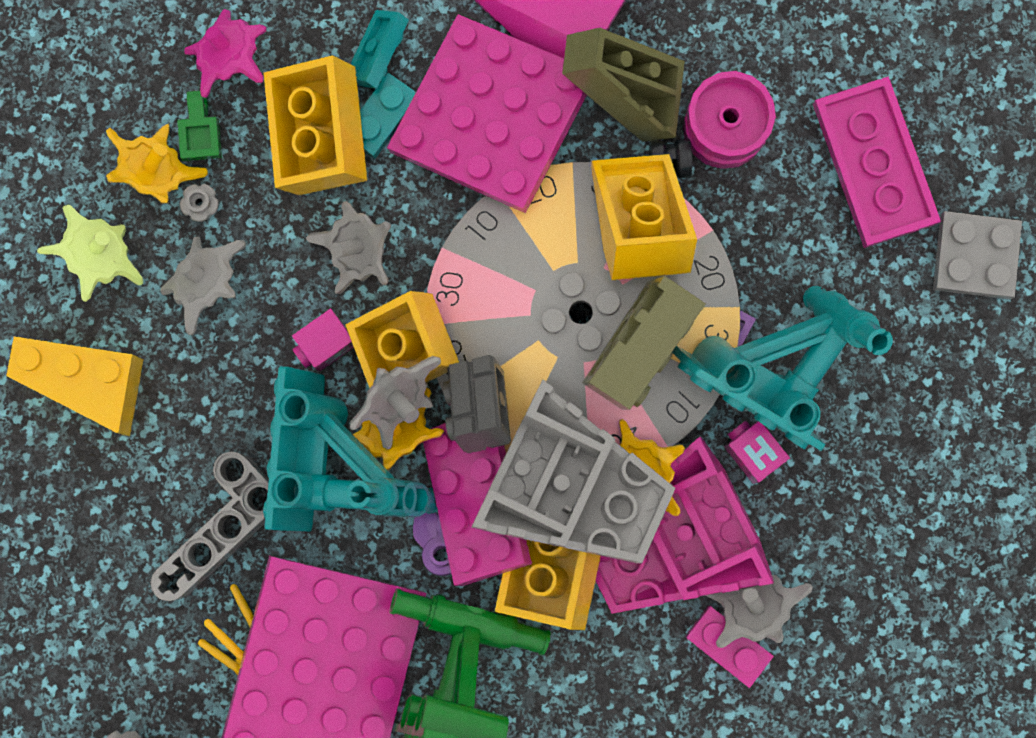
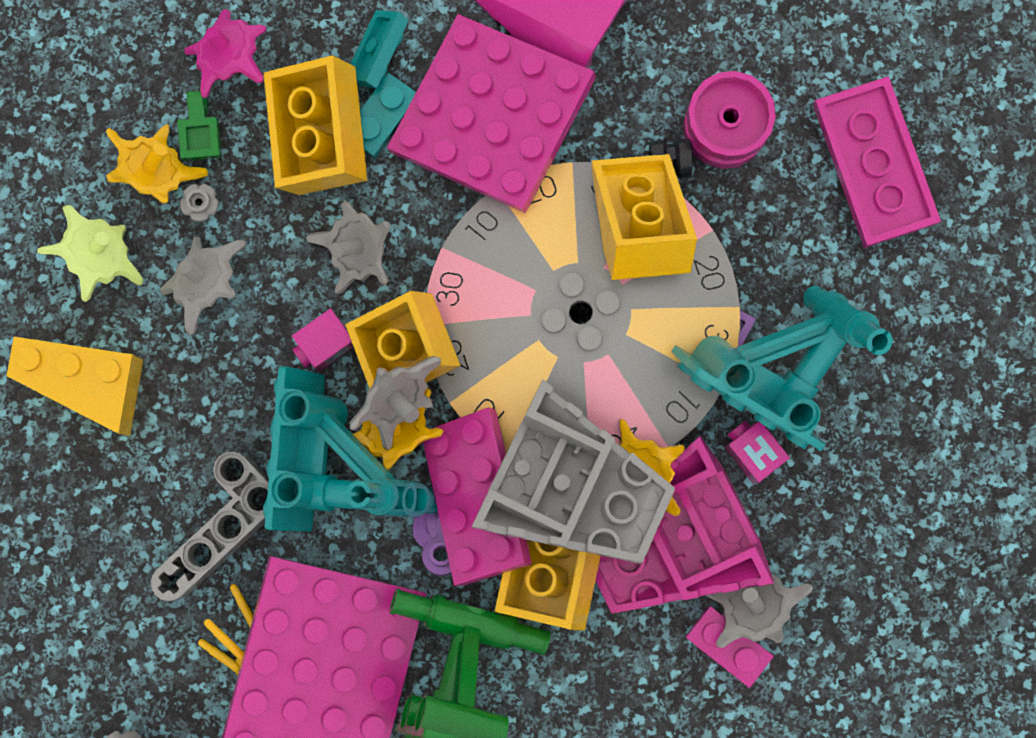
dark grey brick [443,355,511,453] -> none
olive wedge [562,28,685,142] -> none
olive wedge [582,276,706,410] -> none
light grey plate [933,211,1022,300] -> none

